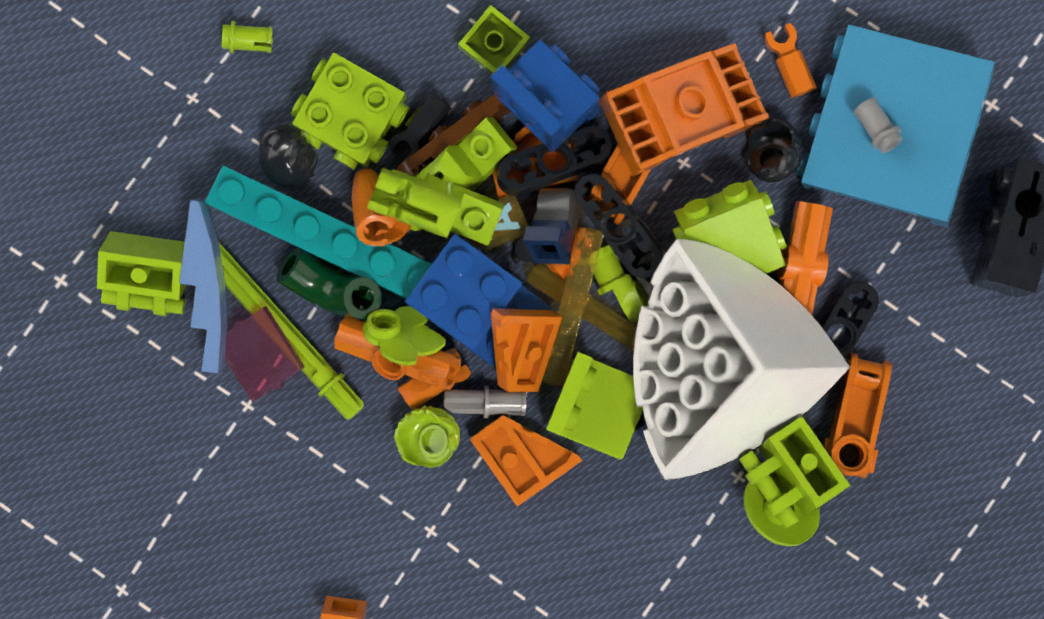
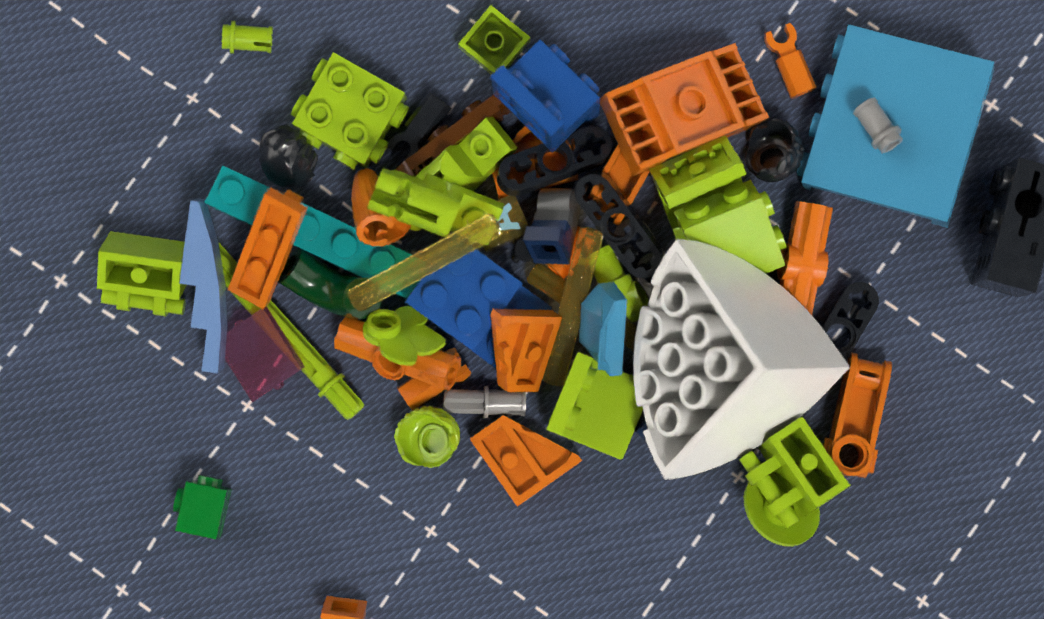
none -> green brick [173,475,232,539]
none -> orange plate [228,187,308,310]
none -> clear yellow axle [348,214,502,311]
none -> dark azure slope [579,282,627,376]
none -> lime bracket [649,135,746,229]

